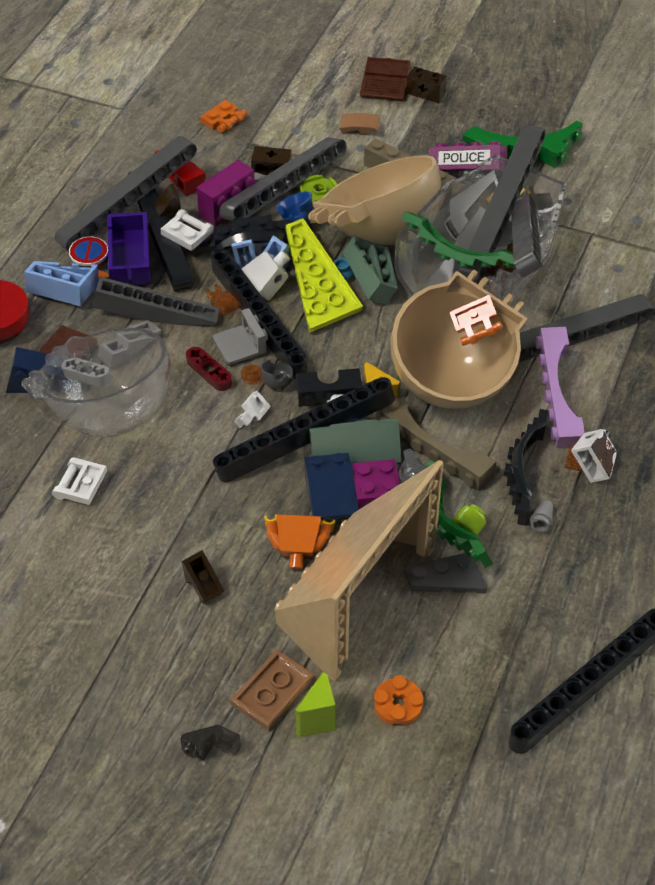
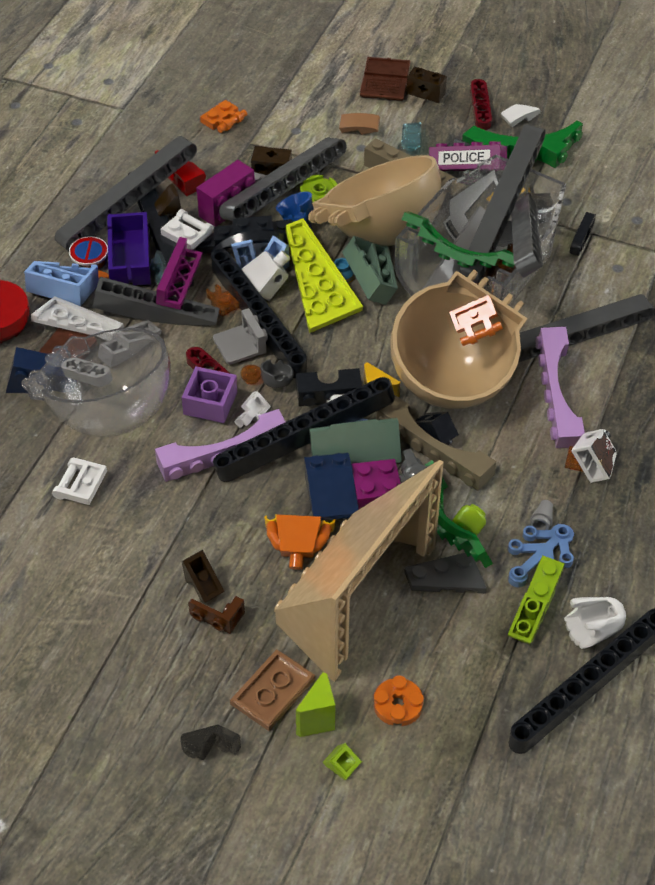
black piece [504,409,549,526] -> none
none -> white wing [31,296,124,339]
none -> clear light blue slope [151,250,167,285]
none -> lavender arch [155,409,285,482]
none -> magenta fence [156,237,202,310]
none -> medium lavender brick [182,366,238,423]
none -> reddish brown bracket [188,596,245,634]
none -> lime slope [322,743,362,780]
none -> clear light blue slope [402,122,422,151]
none -> black slope [415,412,459,445]
none -> dark red beam [470,79,492,130]
none -> white slope [501,104,541,127]
none -> medium blue plant [508,524,574,588]
none -> lime slope [508,555,565,645]
none -> white hair [564,597,626,649]
none -> black beam [570,212,596,256]

